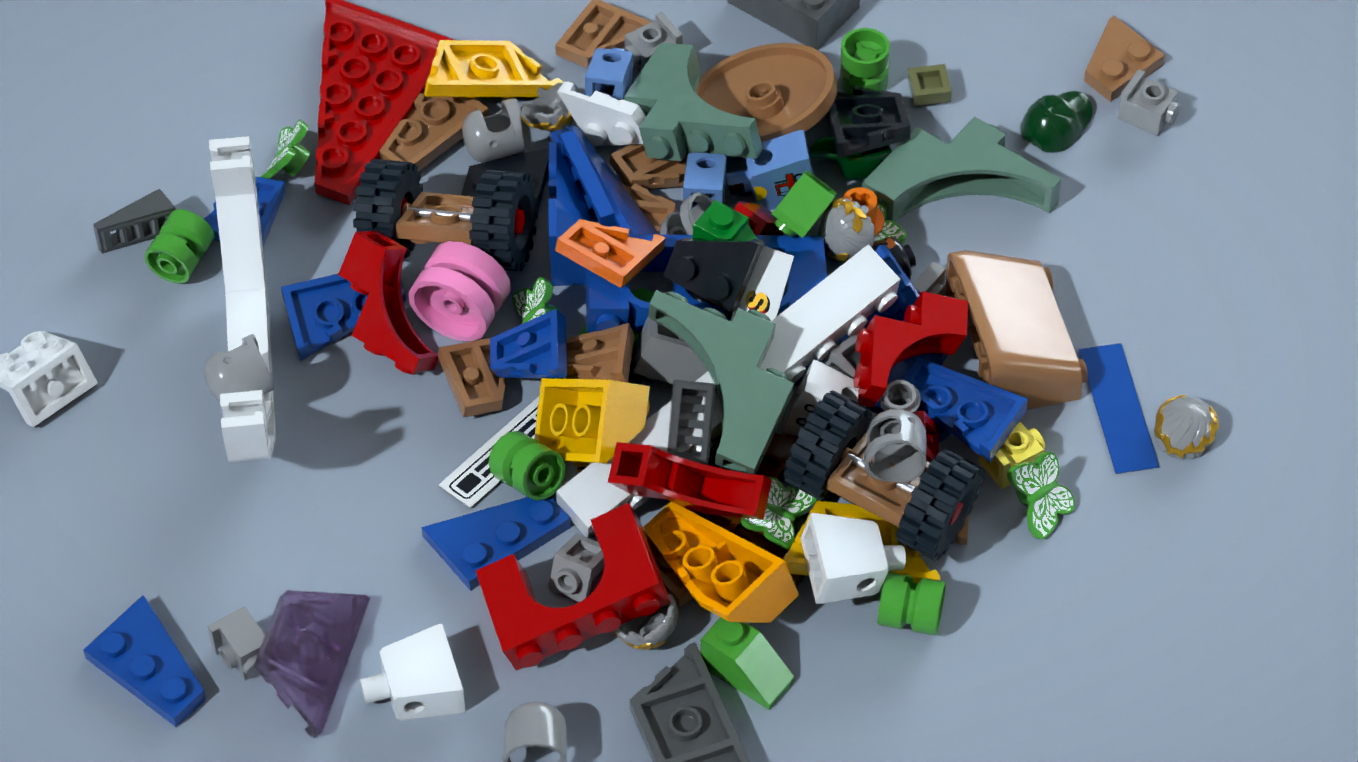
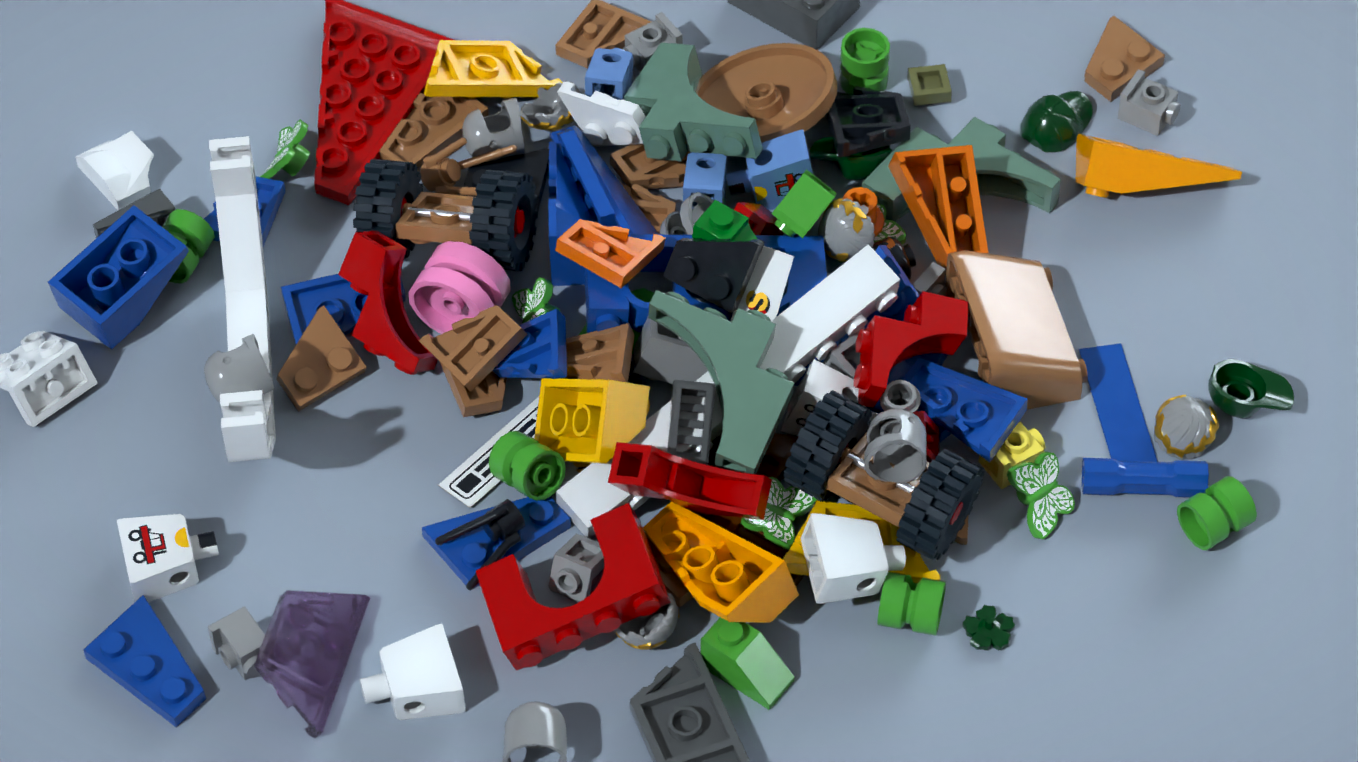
none -> blue slope [48,205,189,350]
none -> white slope [76,131,154,210]
none -> white torso [117,514,219,603]
none -> medium nougat wing [276,306,366,412]
none -> medium nougat wing [419,305,527,392]
none -> medium nougat plant [420,138,517,196]
none -> black plant [435,499,525,590]
none -> orange wedge [888,145,988,269]
none -> dark green plant [962,605,1015,650]
none -> light orange wedge [1076,134,1242,198]
none -> blue axle [1081,458,1209,497]
none -> bright green wheel [1177,476,1257,551]
none -> dark green piece [1208,359,1294,419]

